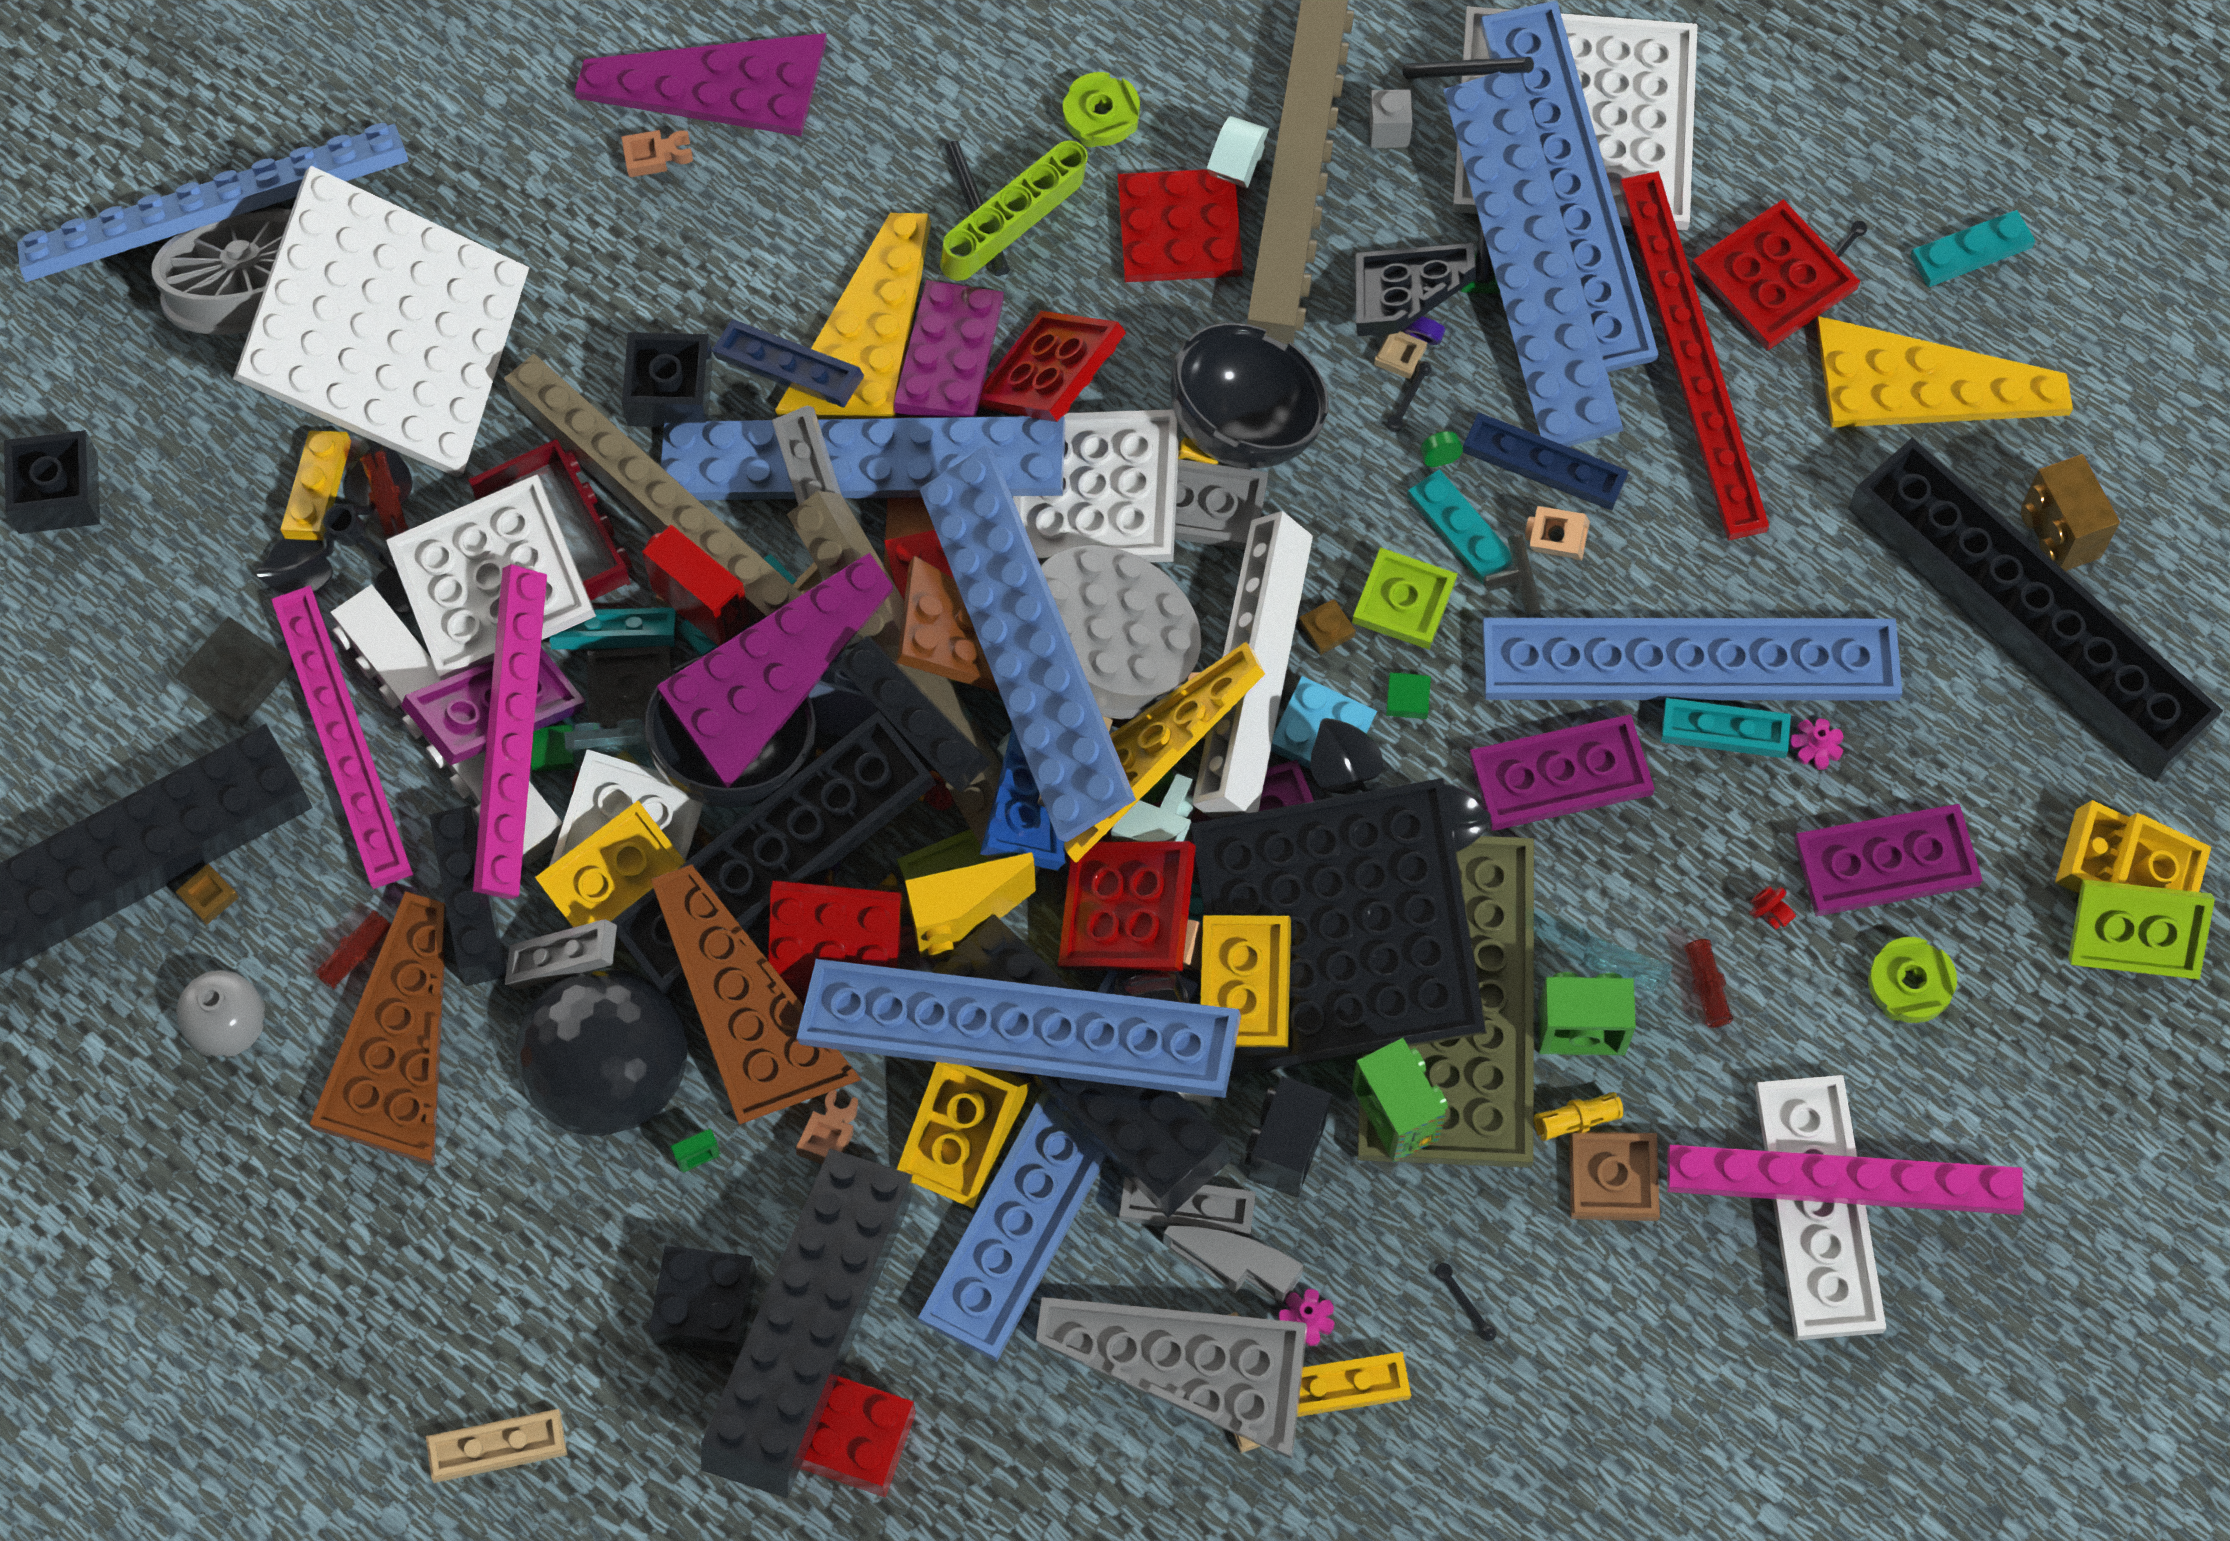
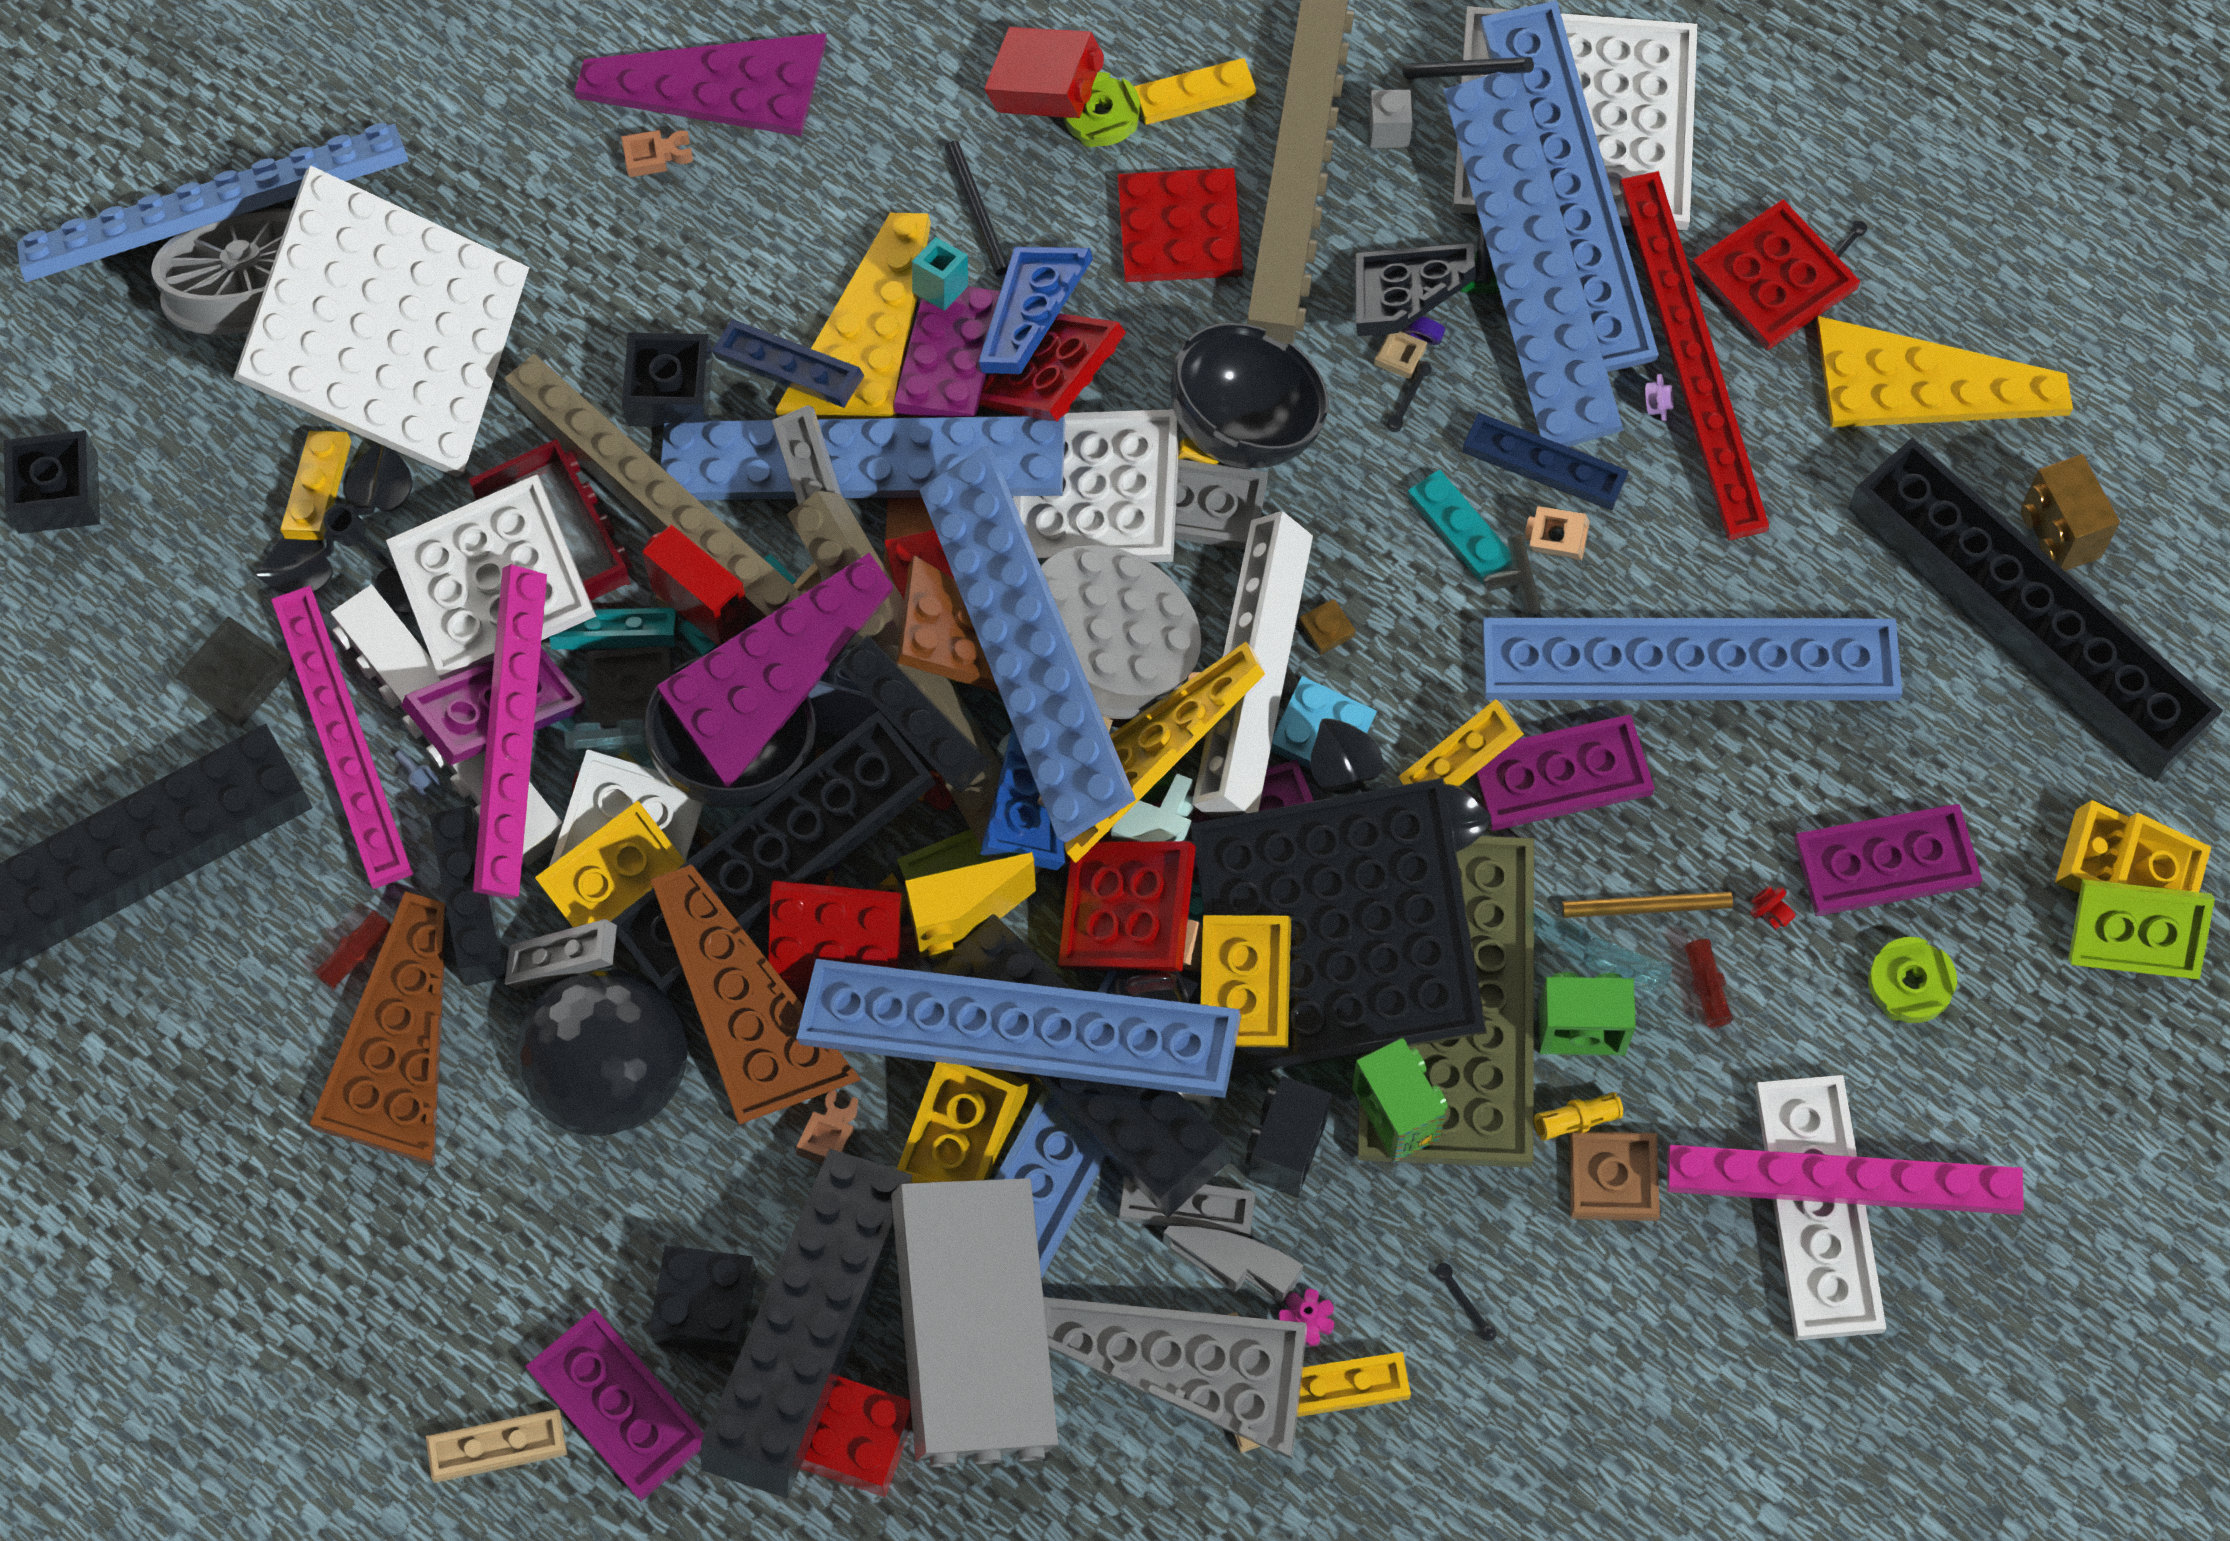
pearl gold plate [176,863,239,925] -> none
light grey cylinder [176,970,265,1057] -> none
clear red pin [360,451,409,537] -> none
green tile [531,725,575,772] -> none
green tile [670,1128,721,1173] -> none
lime beam [940,140,1088,281] -> none
light aqua brick [1207,116,1269,188] -> none
lime plate [1352,547,1458,650] -> none
green tile [1386,672,1431,719] -> none
green tile [1420,431,1463,468] -> none
teal plate [1661,698,1791,758] -> none
dark pink plant [1790,718,1843,770] -> none
teal plate [1910,210,2036,288] -> none
none -> sand blue hand [395,750,442,799]
none -> magenta plate [525,1308,705,1502]
none -> light grey brick [891,1178,1059,1467]
none -> teal brick [912,237,968,311]
none -> blue wing [979,247,1093,374]
none -> red brick [984,27,1104,118]
none -> yellow plate [1134,58,1256,125]
none -> yellow plate [1398,699,1524,786]
none -> pearl gold bar [1561,892,1733,918]
none -> lavender plate [1645,374,1674,421]

